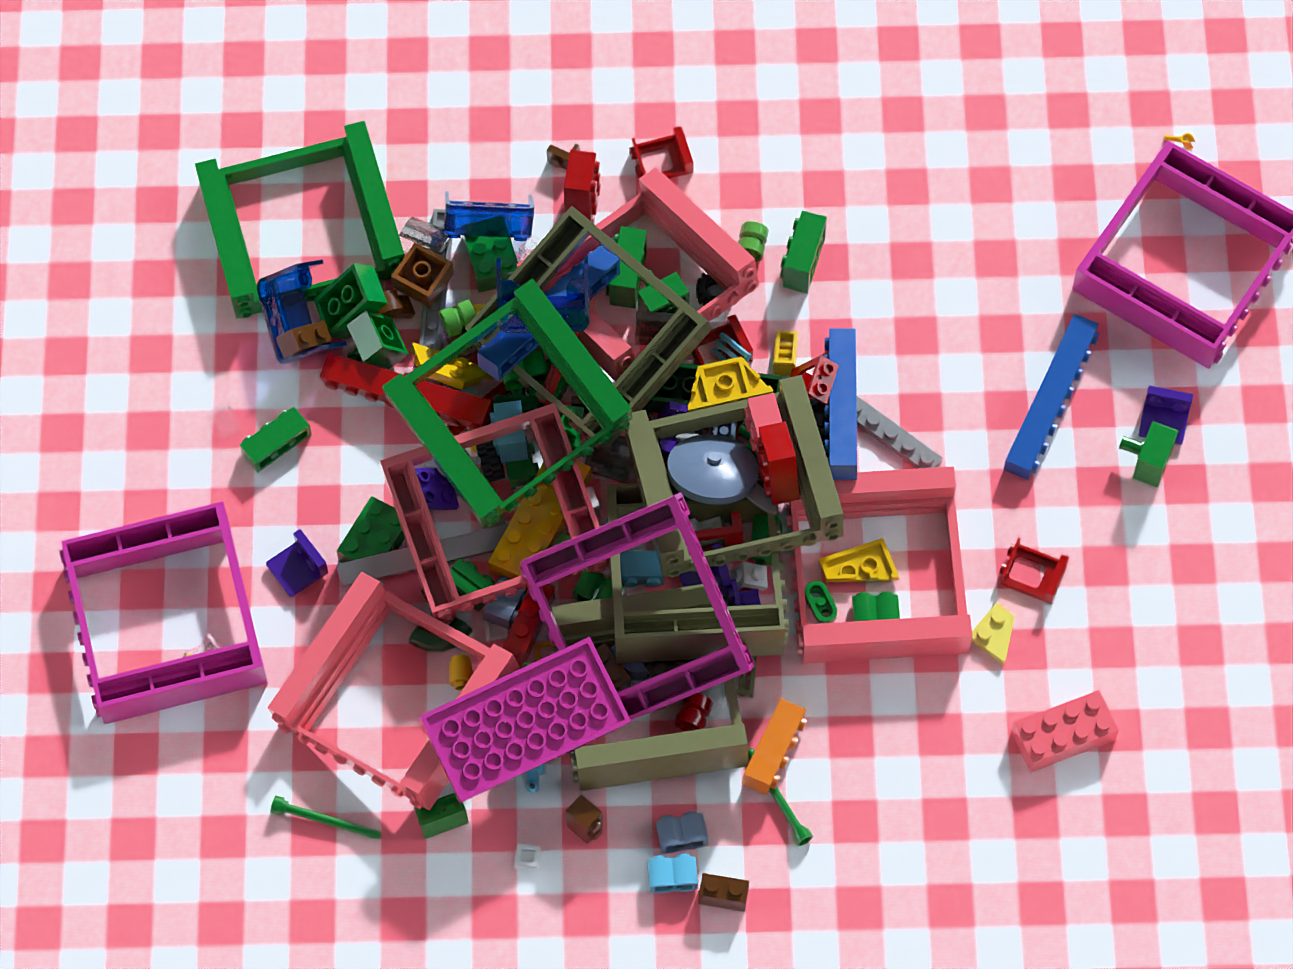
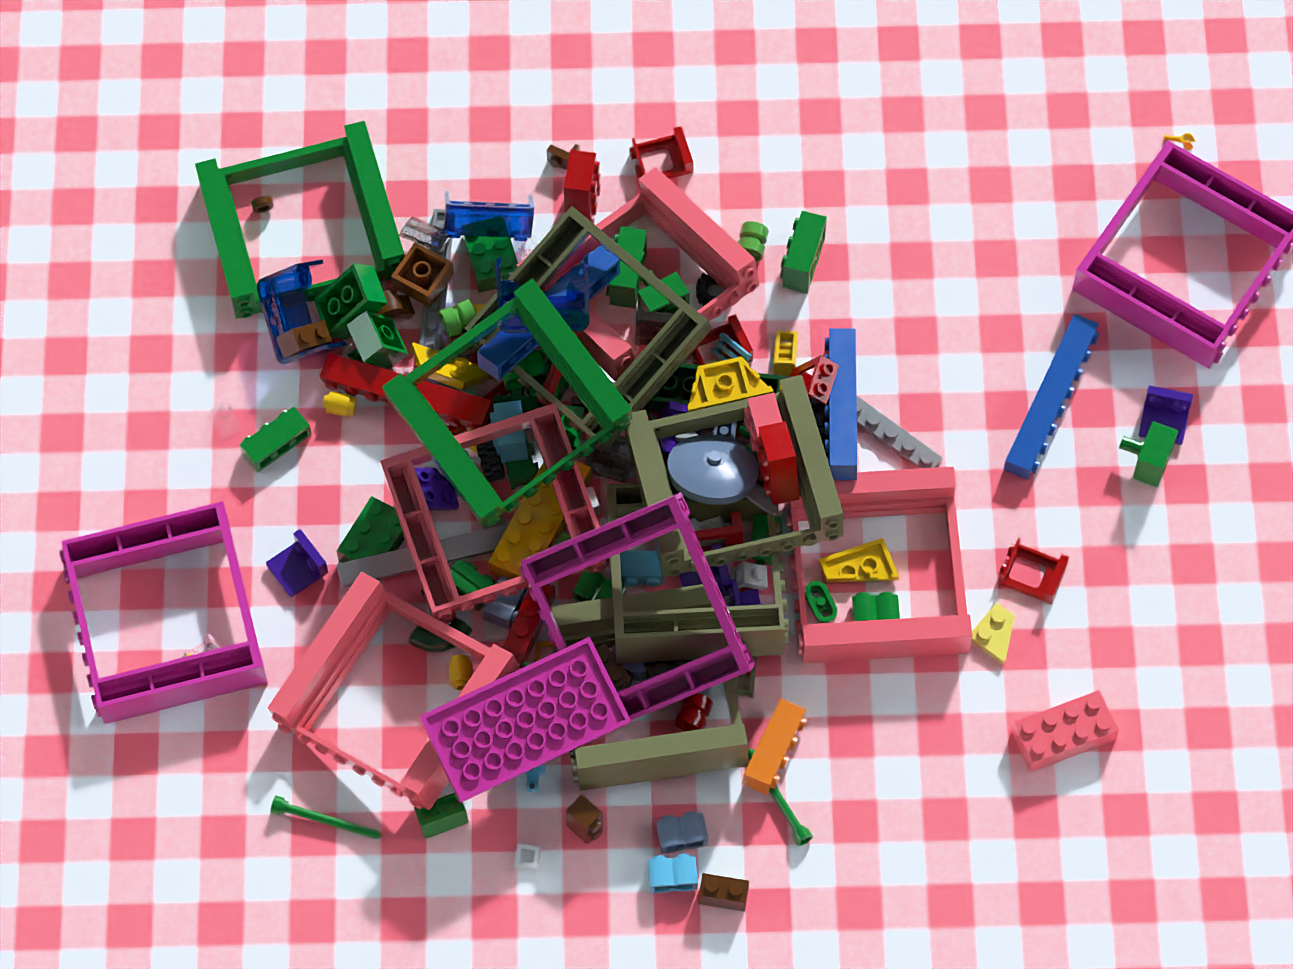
none -> reddish brown tile [251,196,274,213]
none -> yellow brick [323,391,357,417]

